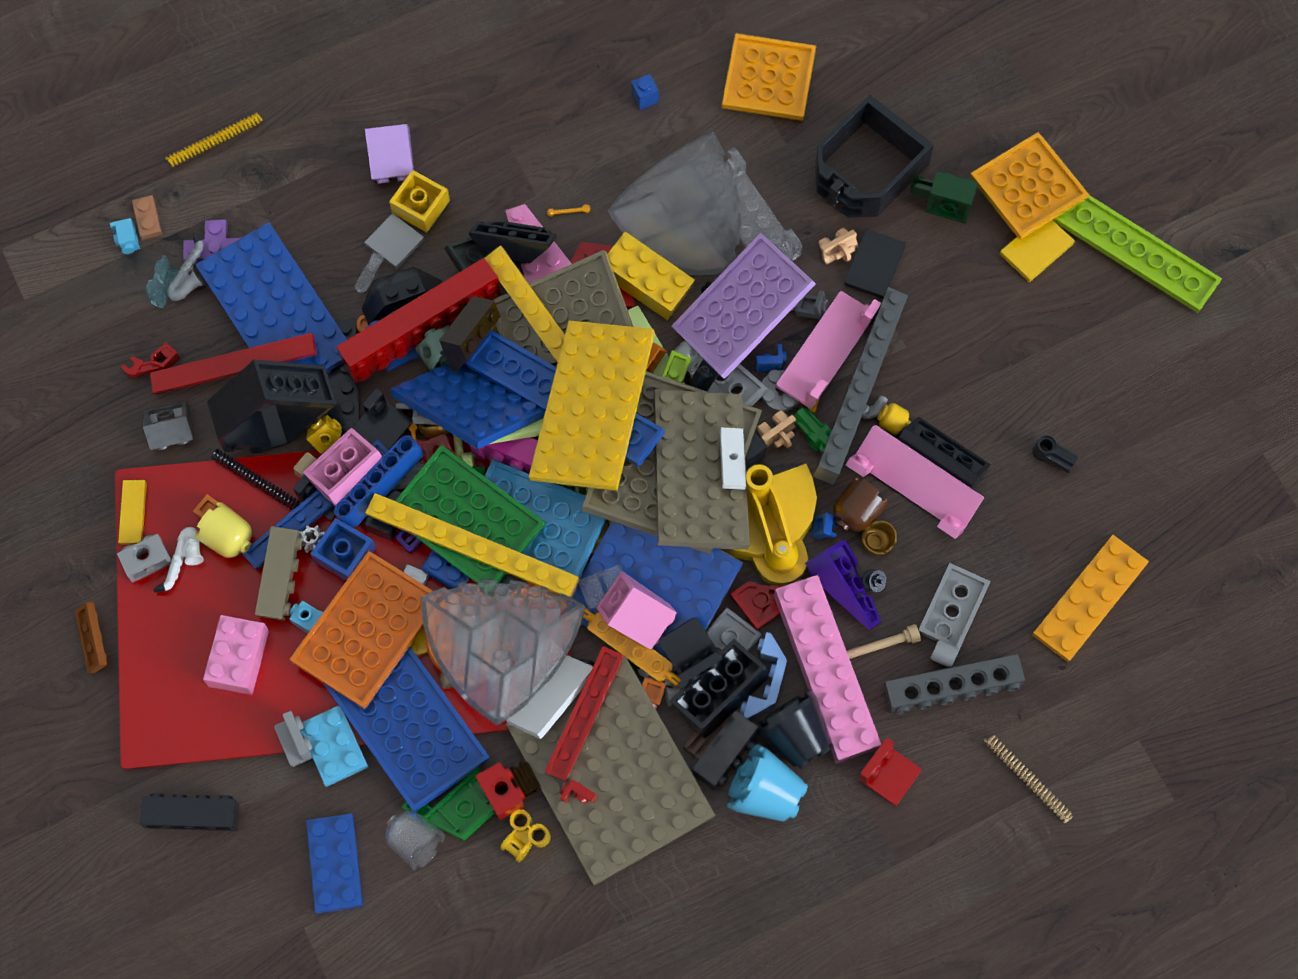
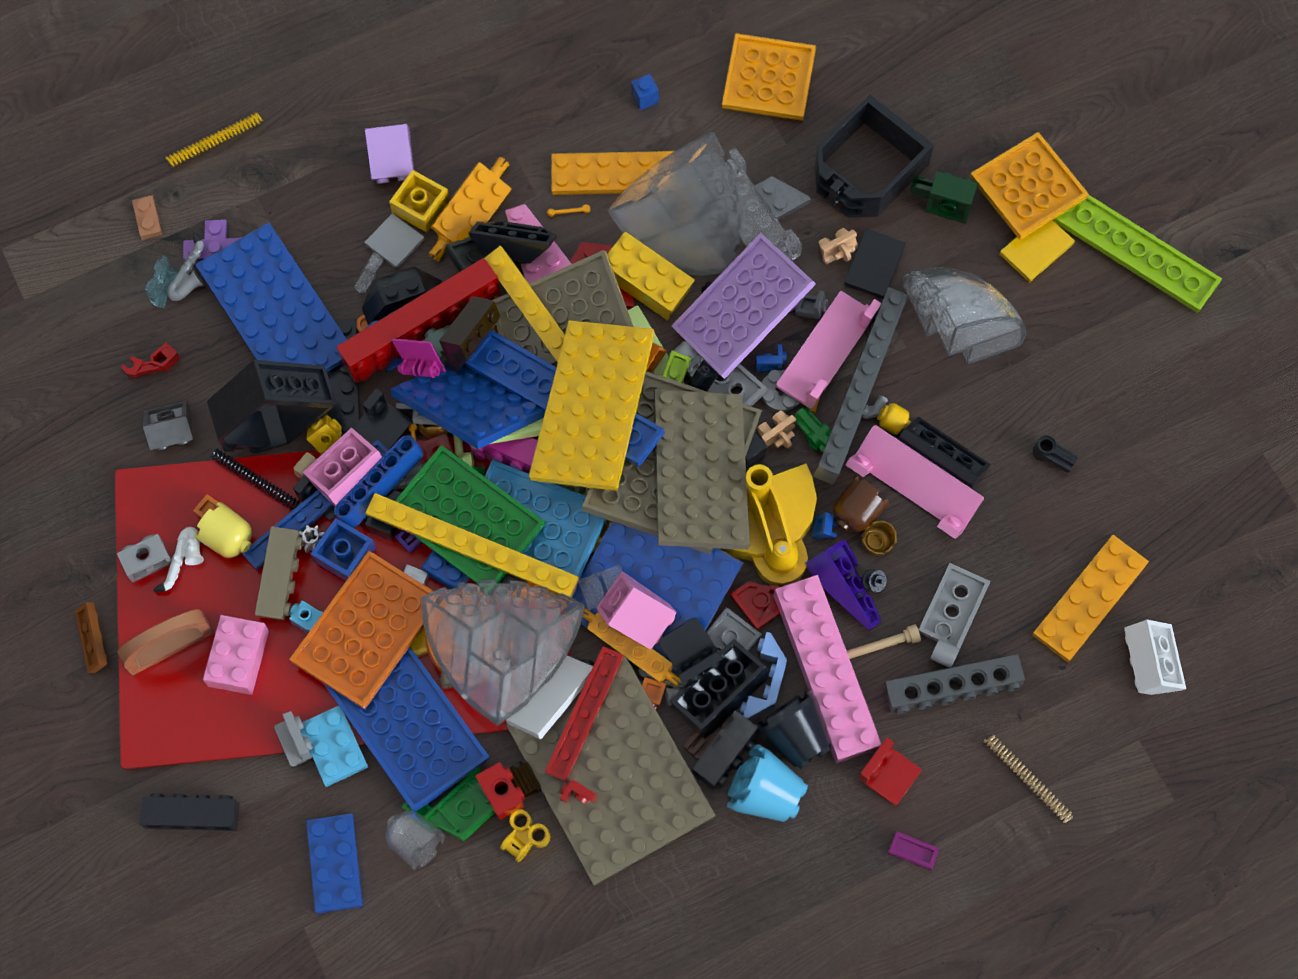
medium azure brick [110,218,140,254] -> none
yellow tile [118,480,147,545] -> none
red tile [150,333,317,395] -> none
white tile [720,427,746,490] -> none
none -> nougat window [117,609,214,676]
none -> dark pink hinge [392,339,446,378]
none -> light orange plate [428,157,511,262]
none -> light orange plate [552,151,677,195]
none -> flat silver wing [754,176,811,222]
none -> magenta tile [887,831,940,871]
none -> clear brick [902,267,1027,365]
none -> white slope [1124,620,1186,695]

